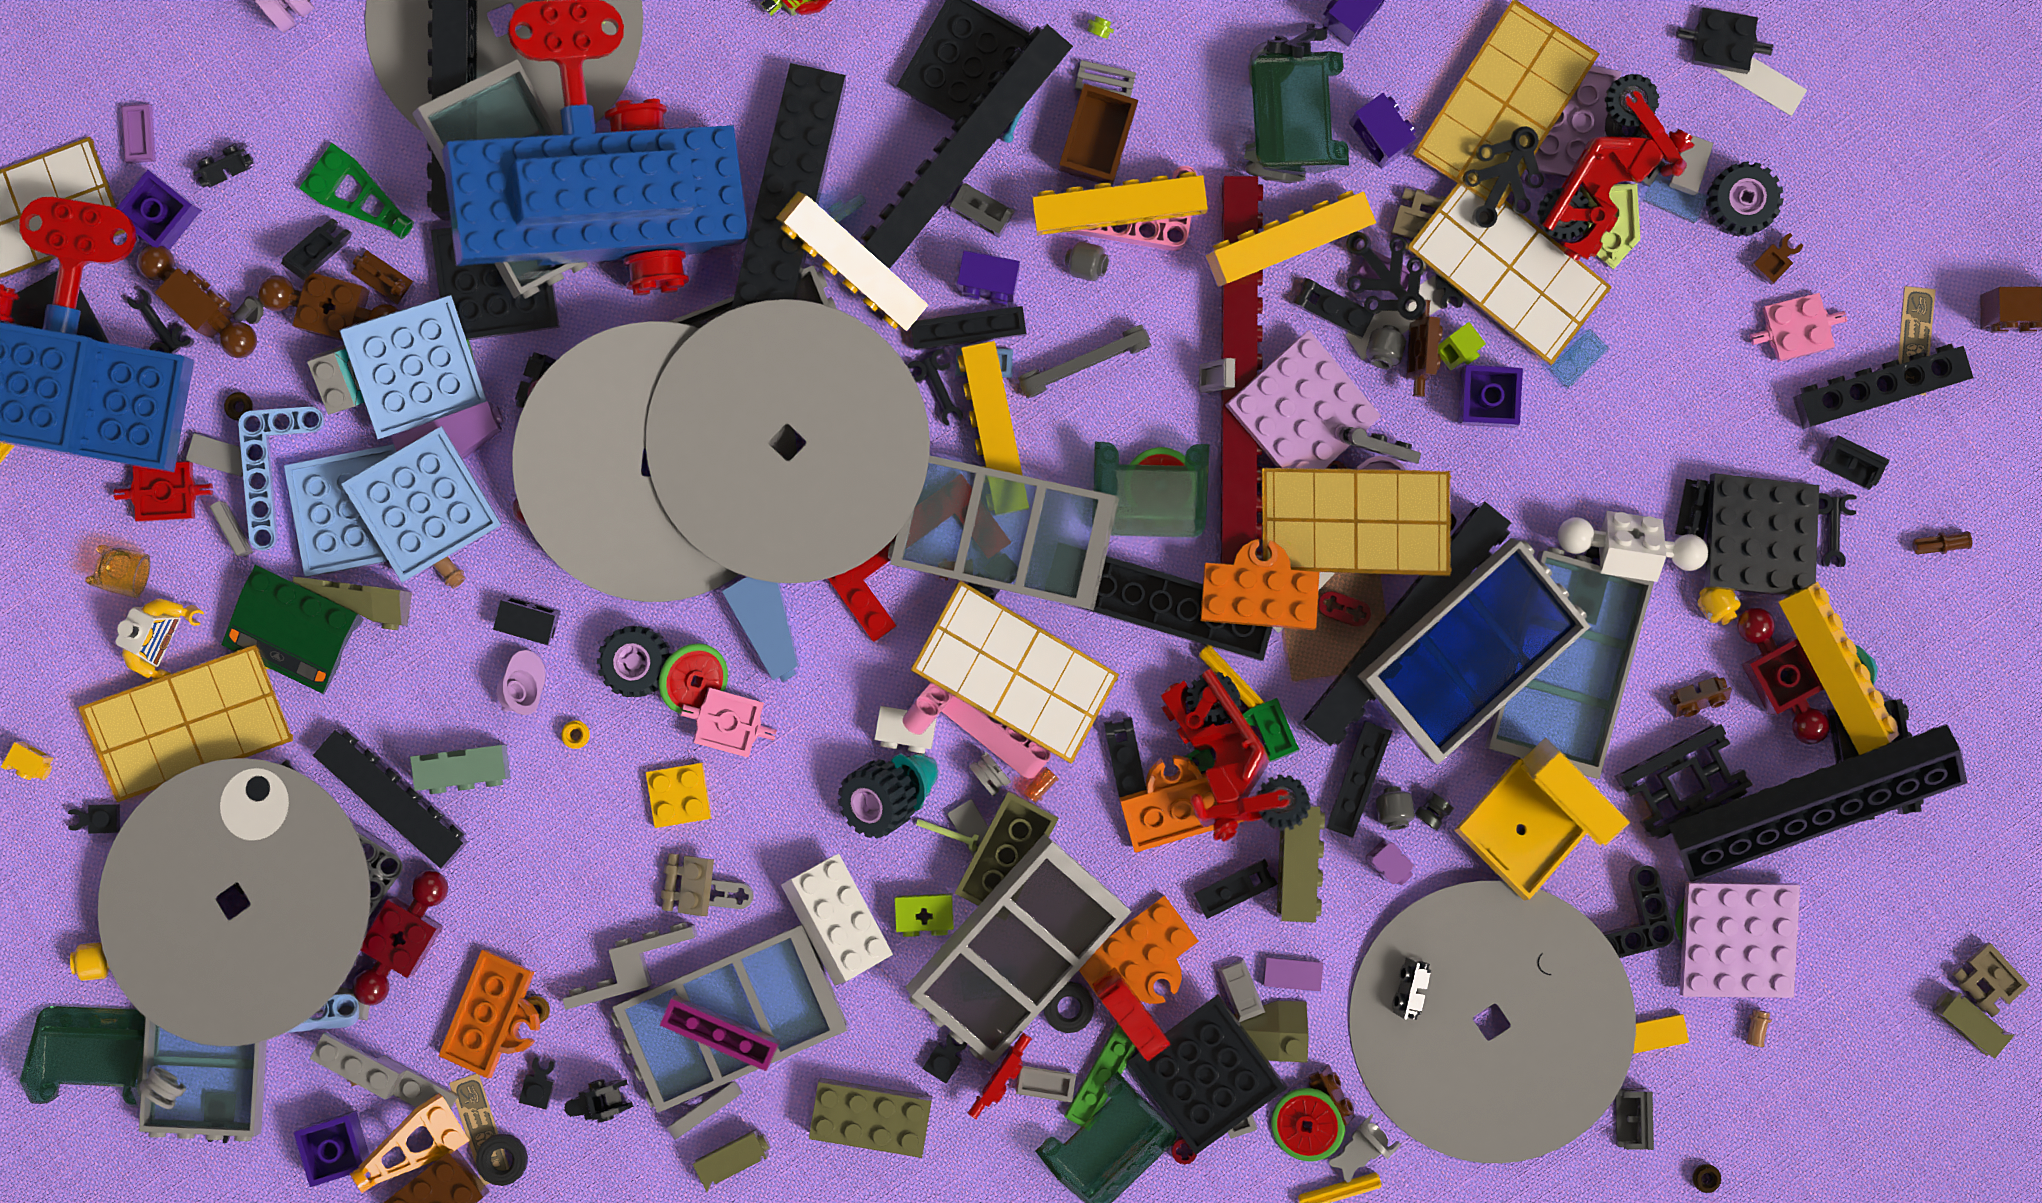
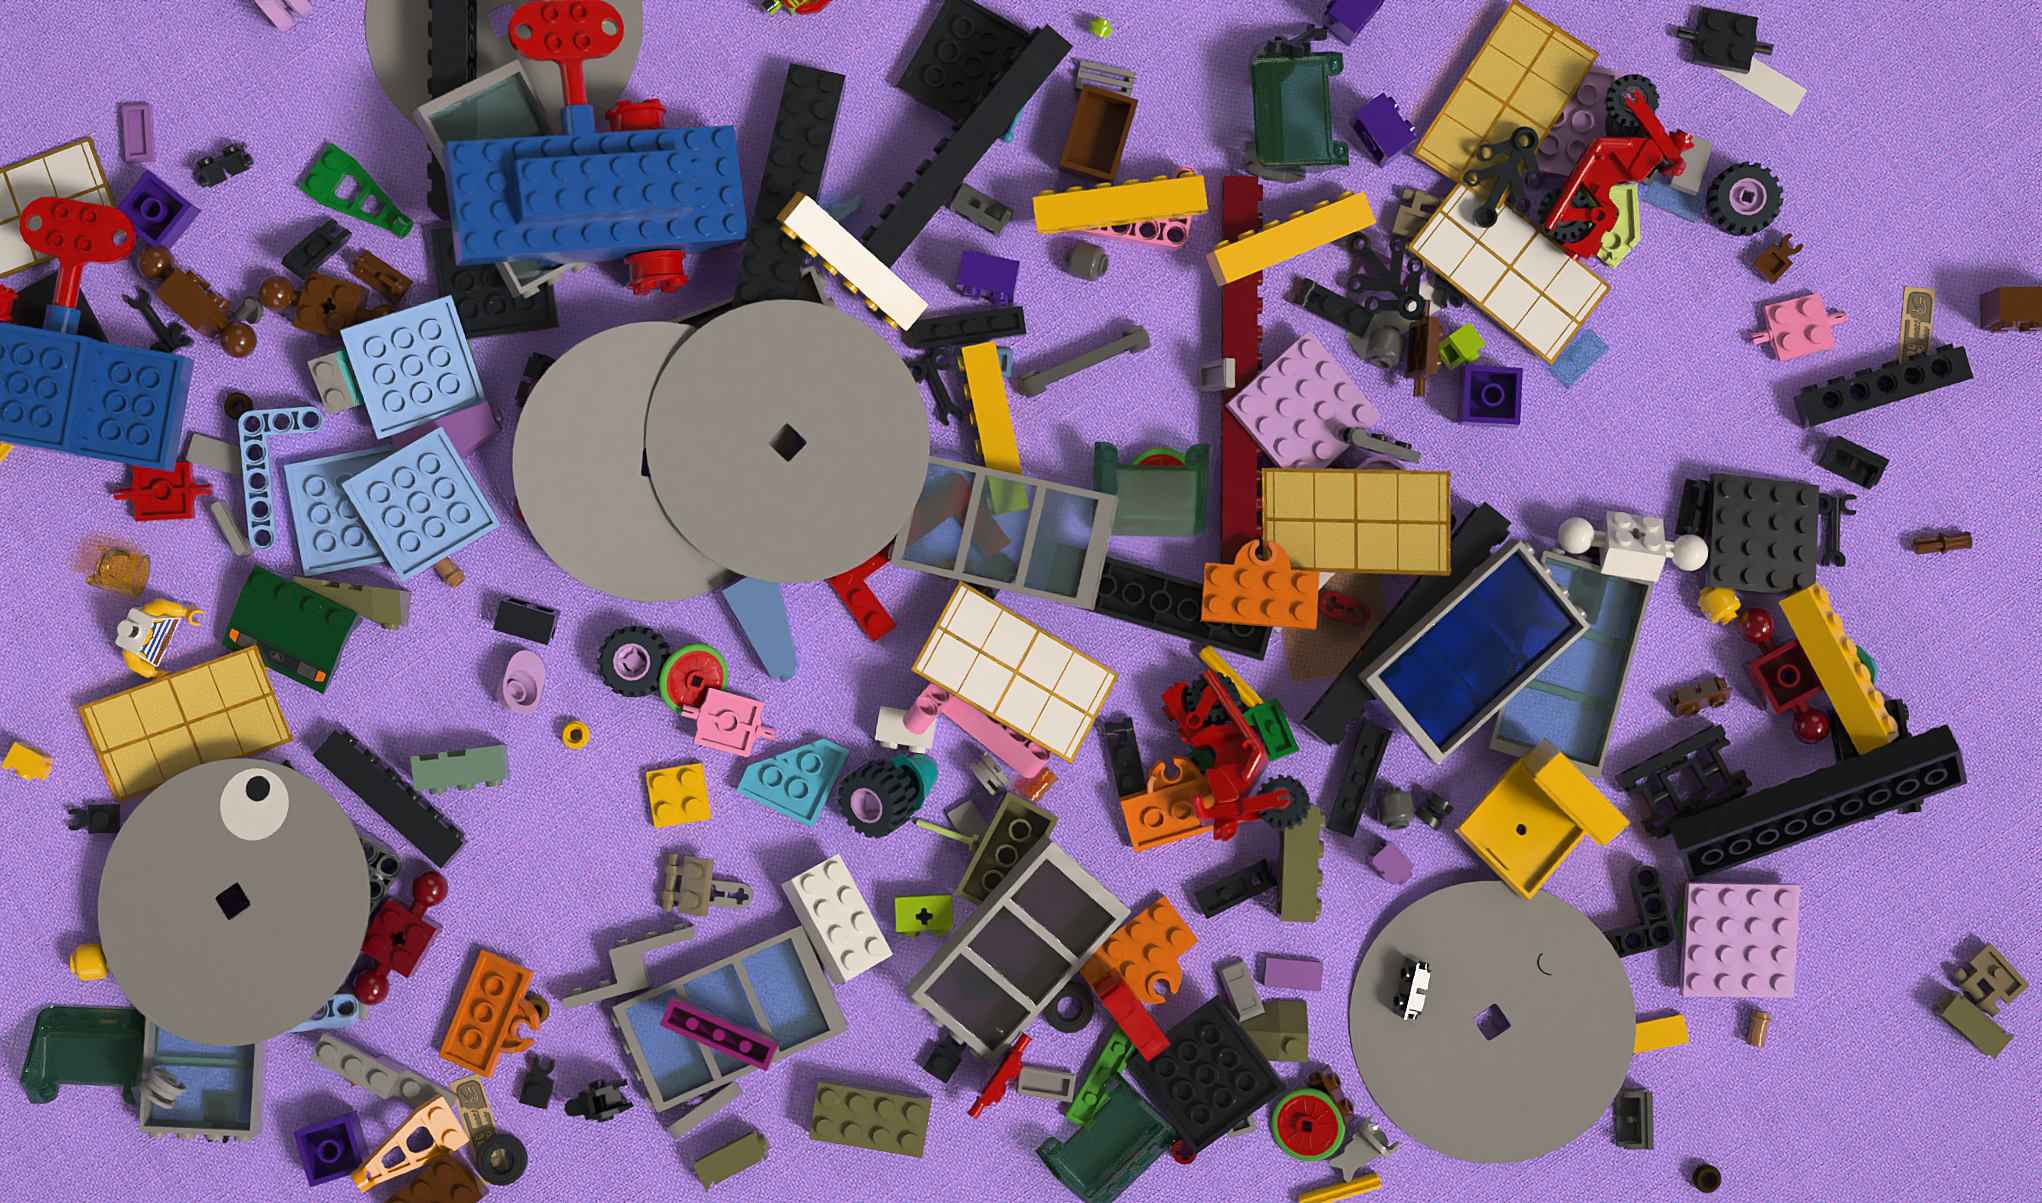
none -> medium azure plate [736,738,850,828]

